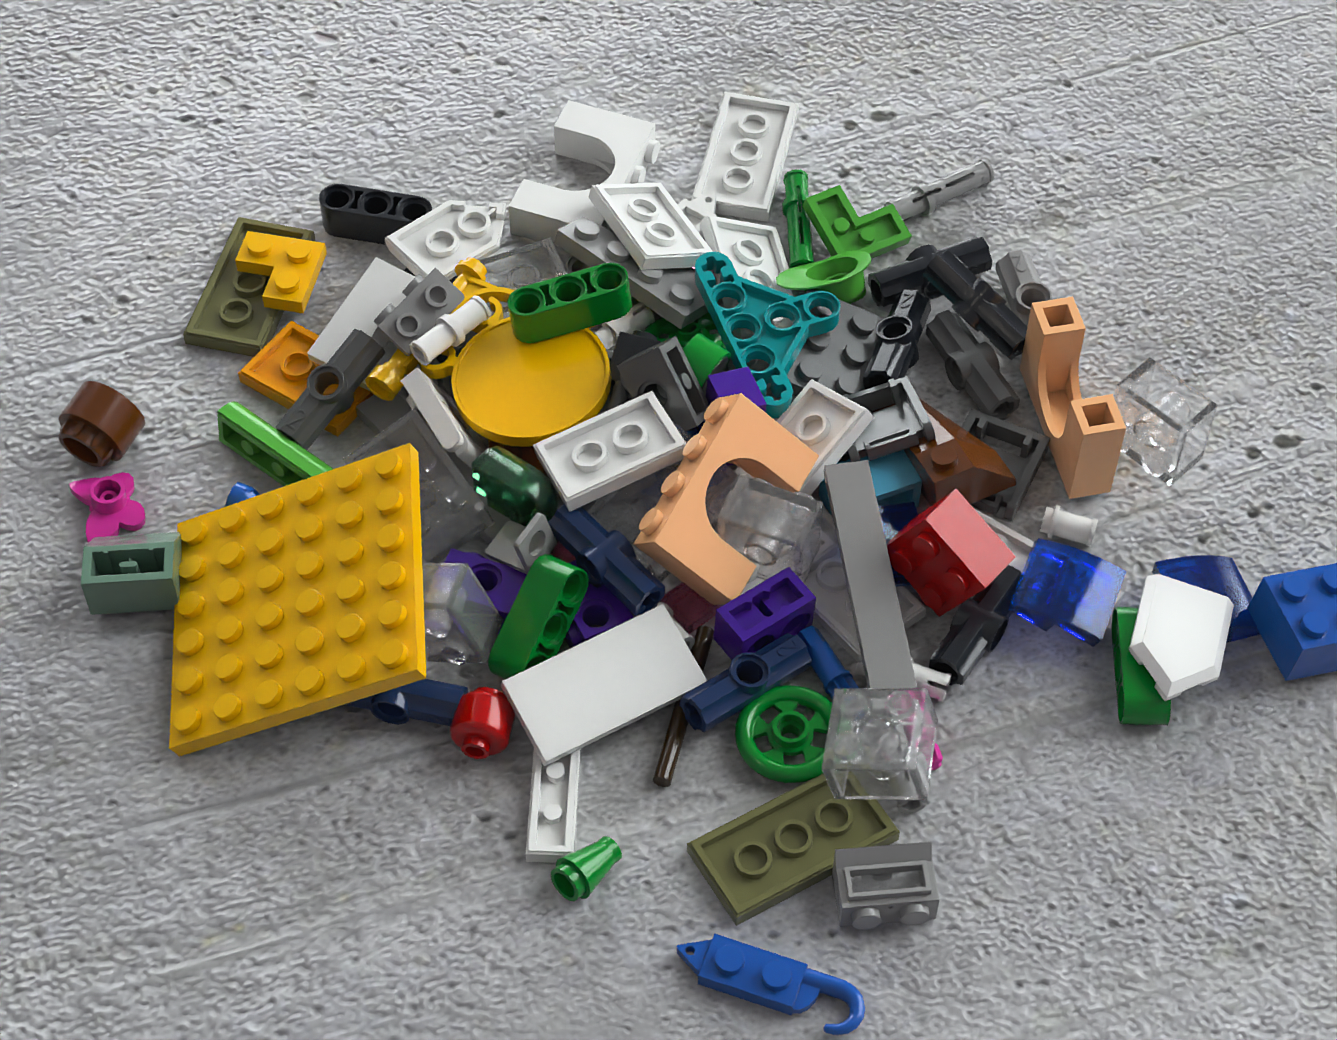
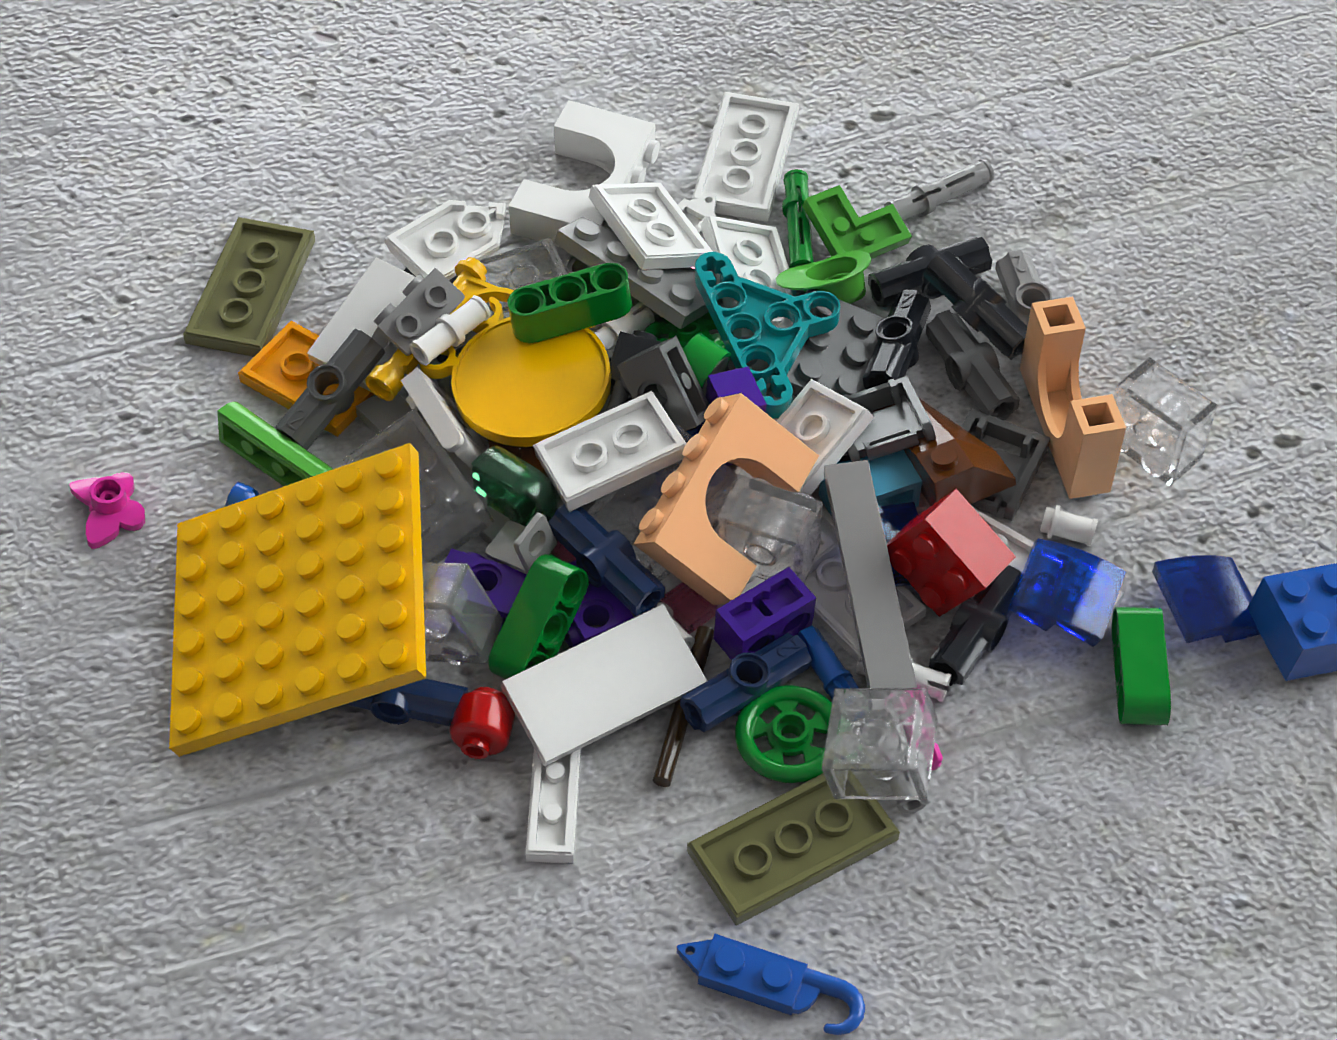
reddish brown piece [58,381,146,467] -> none
sand green slope [81,532,182,615] -> none
yellow plate [235,231,327,314] -> none
black beam [319,184,432,245] -> none
green cone [550,836,622,902] -> none
light grey window [832,842,939,930] -> none
white tile [1129,574,1234,701] -> none

